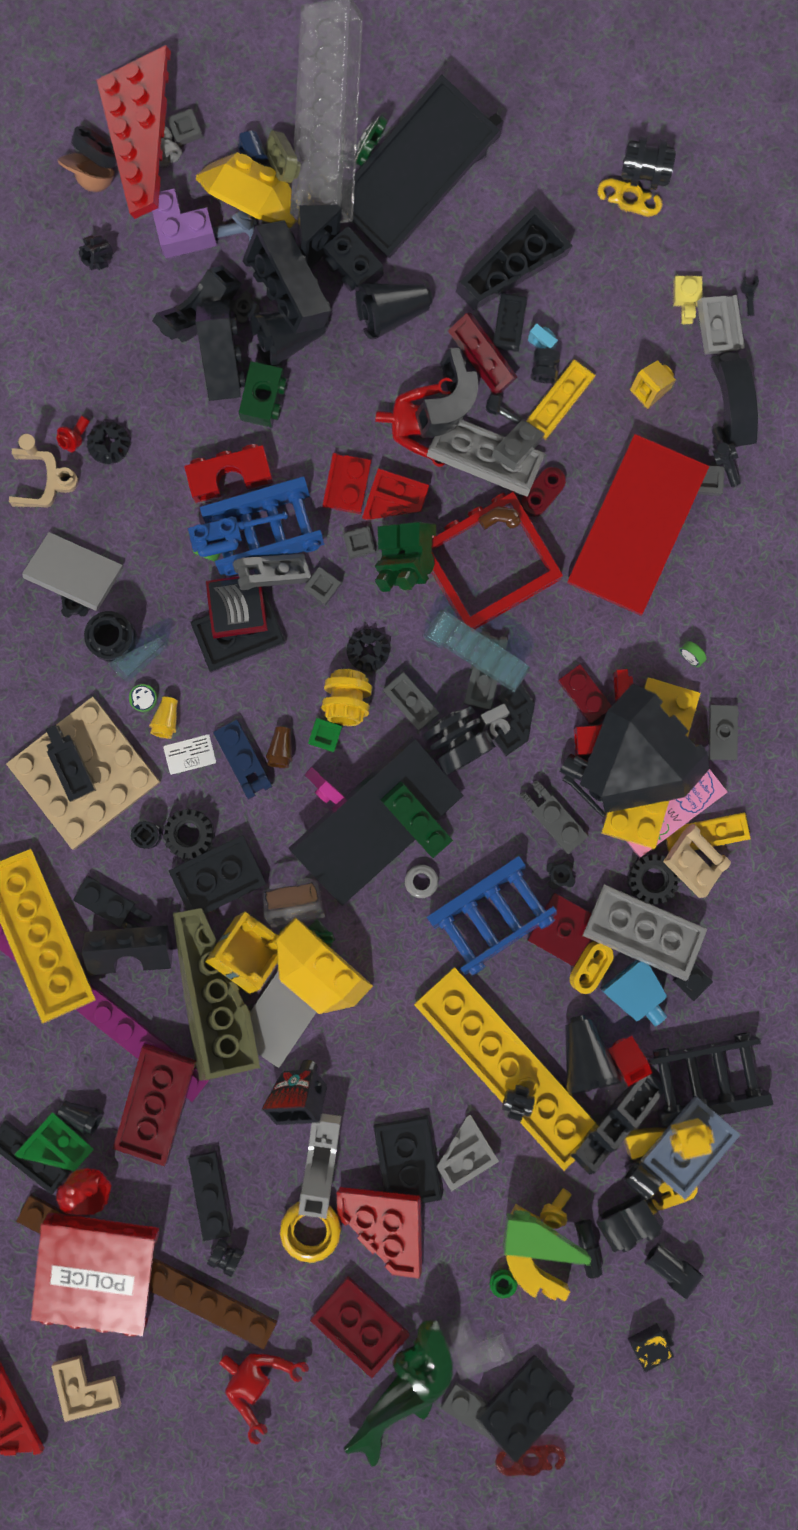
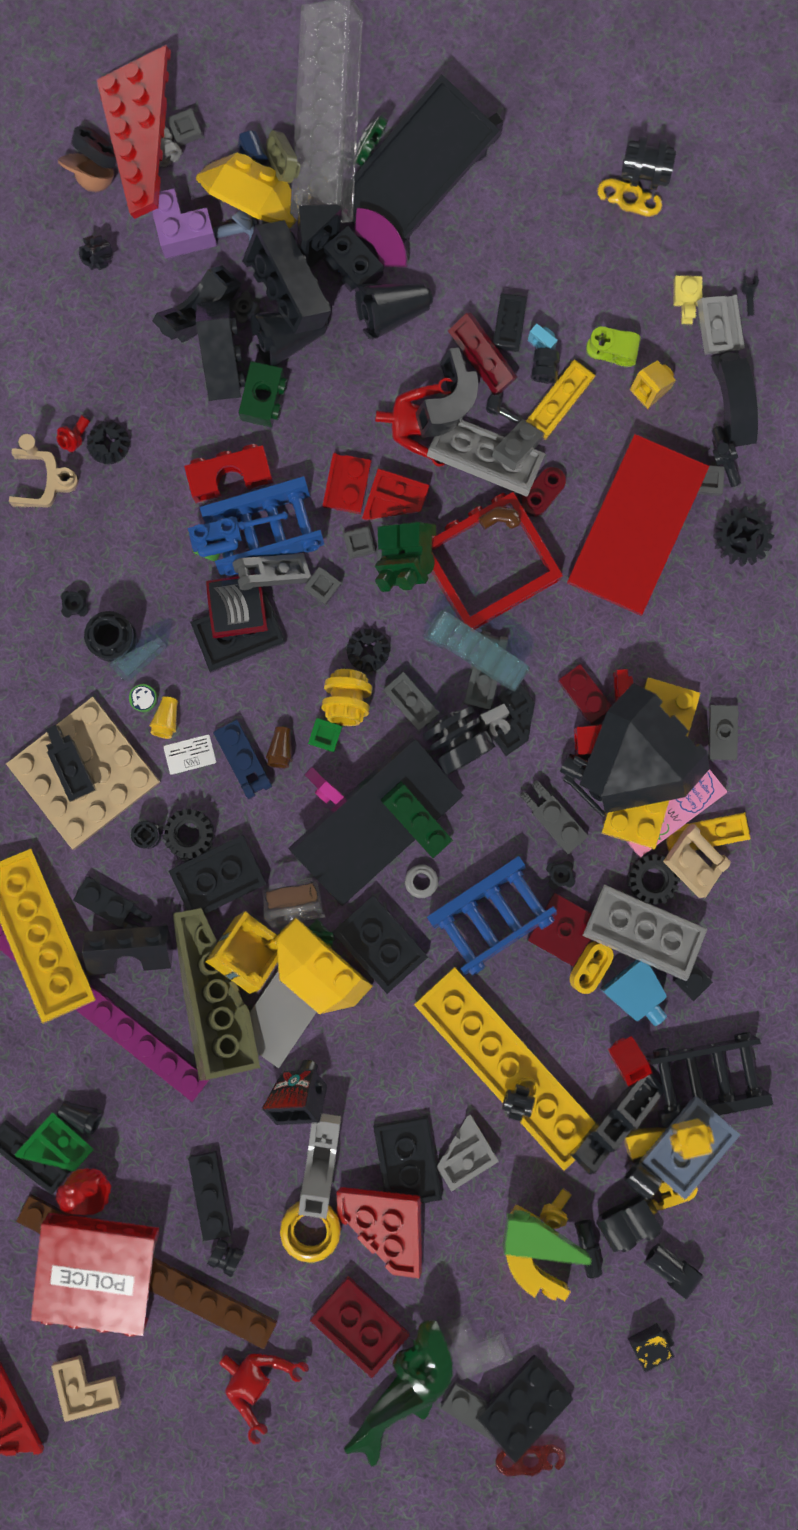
light grey tile [22,532,122,611] -> none
dark red tile [113,1043,197,1167] -> none
black wedge [455,206,573,310] -> none
green plate [489,1269,517,1298] -> none
black cone [565,1015,622,1095] -> none
bright green tile [679,641,707,667] -> none
none -> black plate [332,895,428,994]
none -> magenta tile [355,208,407,267]
none -> lime piece [586,326,641,367]
none -> black gear [713,506,775,567]

